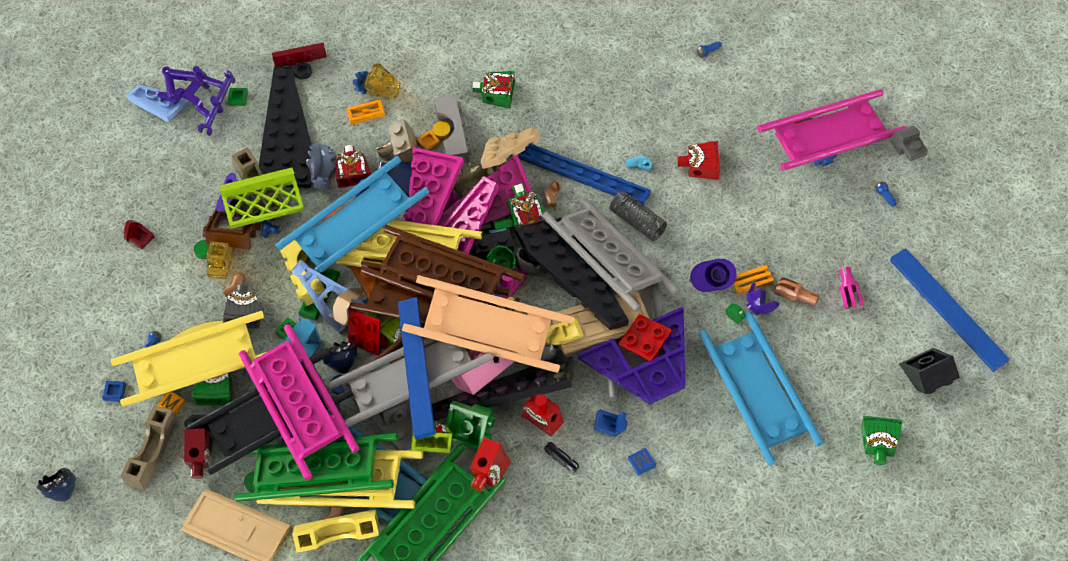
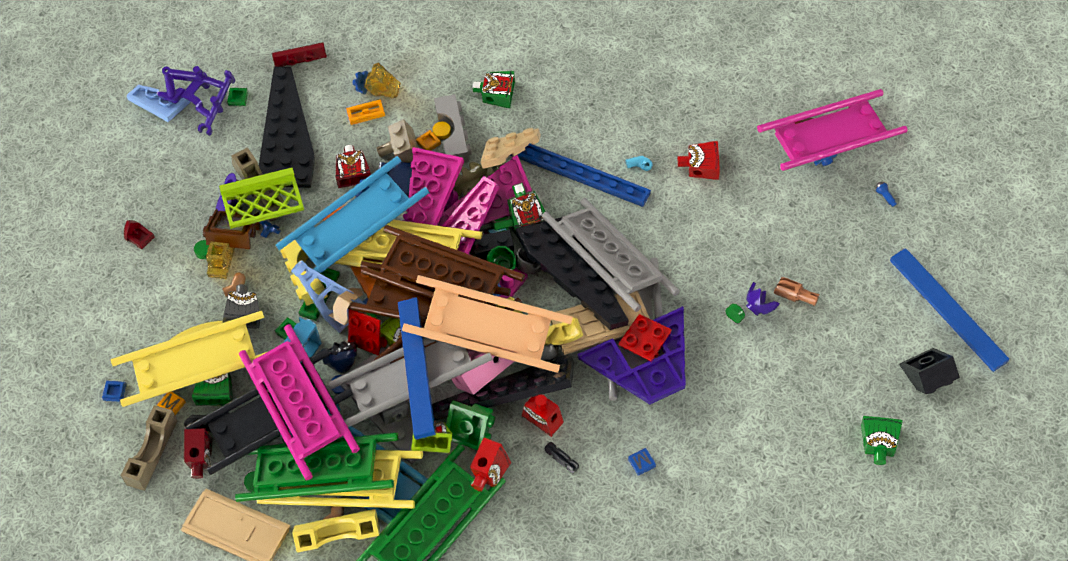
hair [36,468,76,502] -> none
blue piece [142,331,162,349] -> none
black tile [294,62,312,80] -> none
sand blue plant [306,143,336,190] -> none
medium nougat arm [544,181,561,208] -> none
blue bracket [594,409,628,437] -> none
dark grey piece [610,191,667,241] -> none
dark purple piece [690,259,737,292] -> none
blue piece [696,42,722,57] -> none
dark azure piece [699,312,824,466] -> none
light orange tile [733,265,774,295] -> none
dark pink arm [839,267,864,309] -> none
dark grey brick [891,126,928,161] -> none

